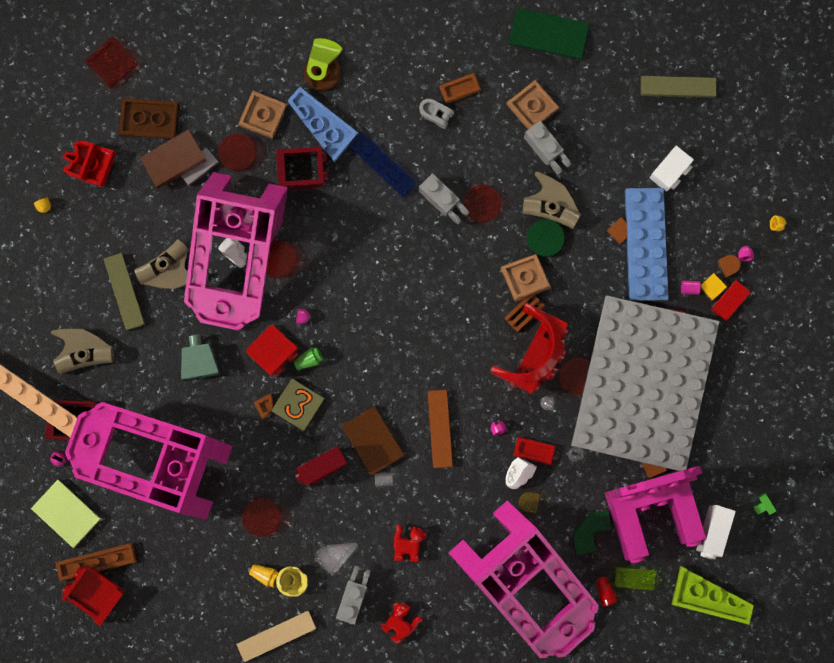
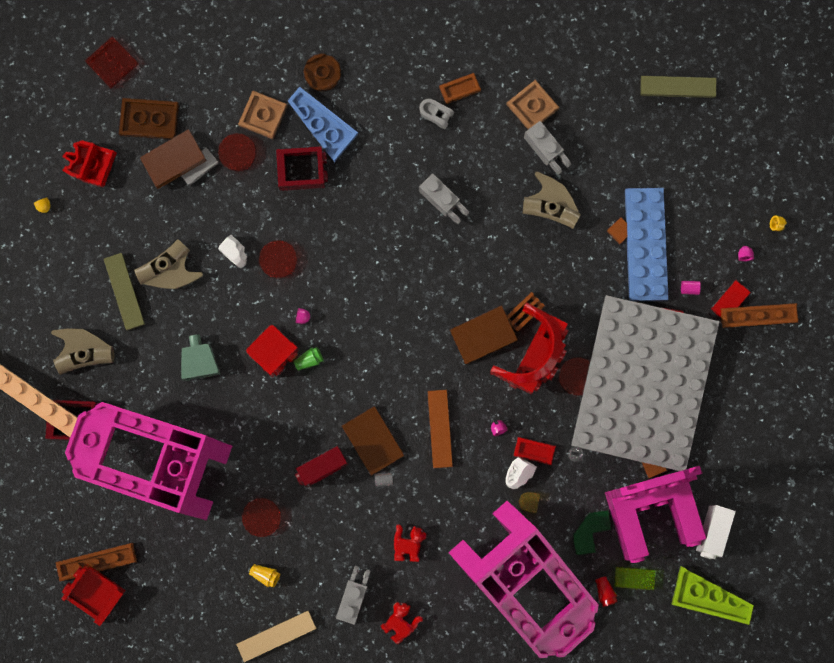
yellowish green tile [31,480,101,548] -> none
dark pink hinge [50,451,67,466] -> none
dark pink bracket [184,172,288,330] -> none
dark orange tile [254,393,274,420] -> none
olive tile [271,379,324,431] -> none
light yellow hair [276,566,308,597] -> none
lime piece [307,38,342,80] -> none
clear slope [316,543,360,576] -> none
clear blue tile [349,132,416,197] -> none
clear red tile [463,185,501,223] -> none
medium nougat tile [501,254,551,302] -> none
dark green tile [508,8,589,60] -> none
dark green tile [526,219,565,257] -> none
clear hinge [540,396,554,411] -> none
white brick [650,146,694,192] -> none
yellow tile [700,273,727,300] -> none
dark orange tile [717,255,741,278] -> none
bright green tile [753,493,776,515] -> none
none -> reddish brown tile [450,305,518,365]
none -> dark orange tile [721,303,798,328]

